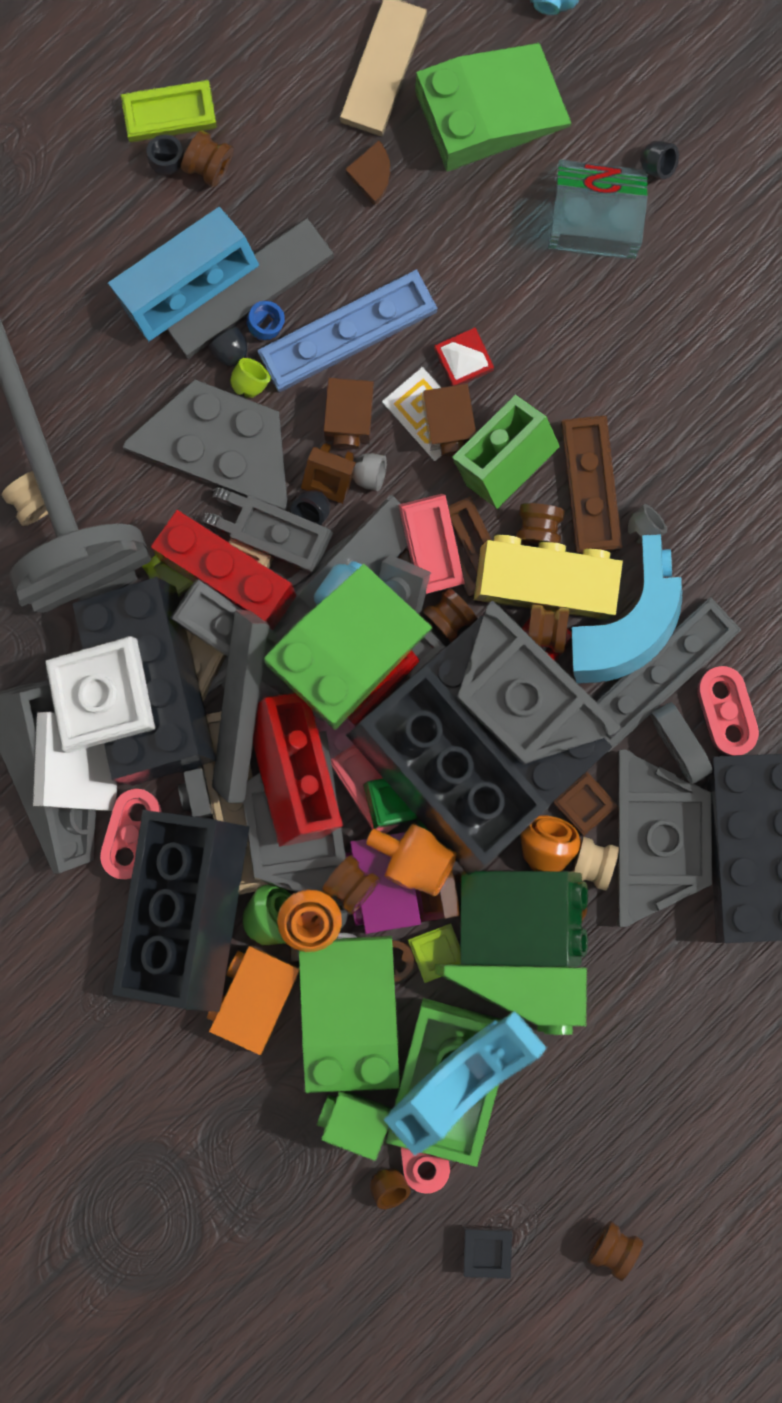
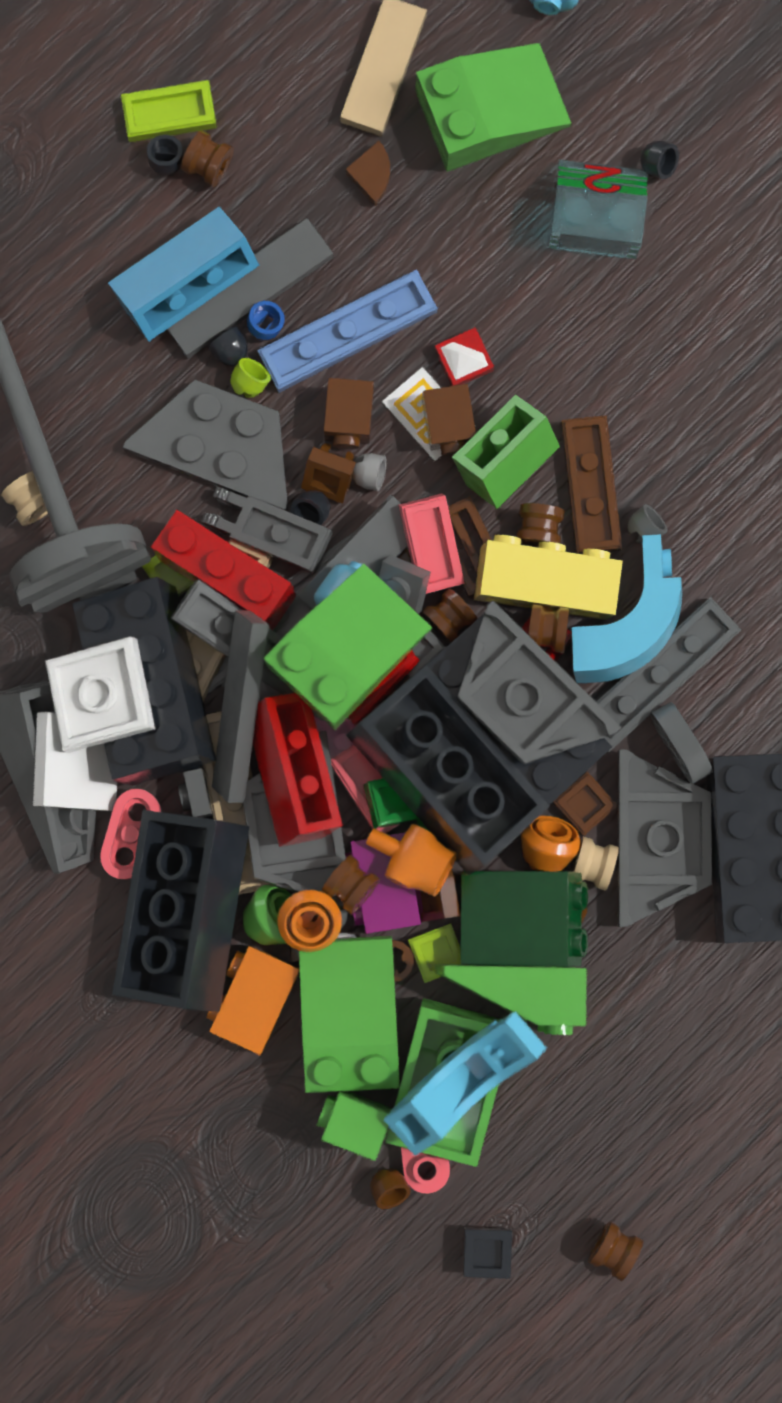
coral plate [697,666,759,756] -> none

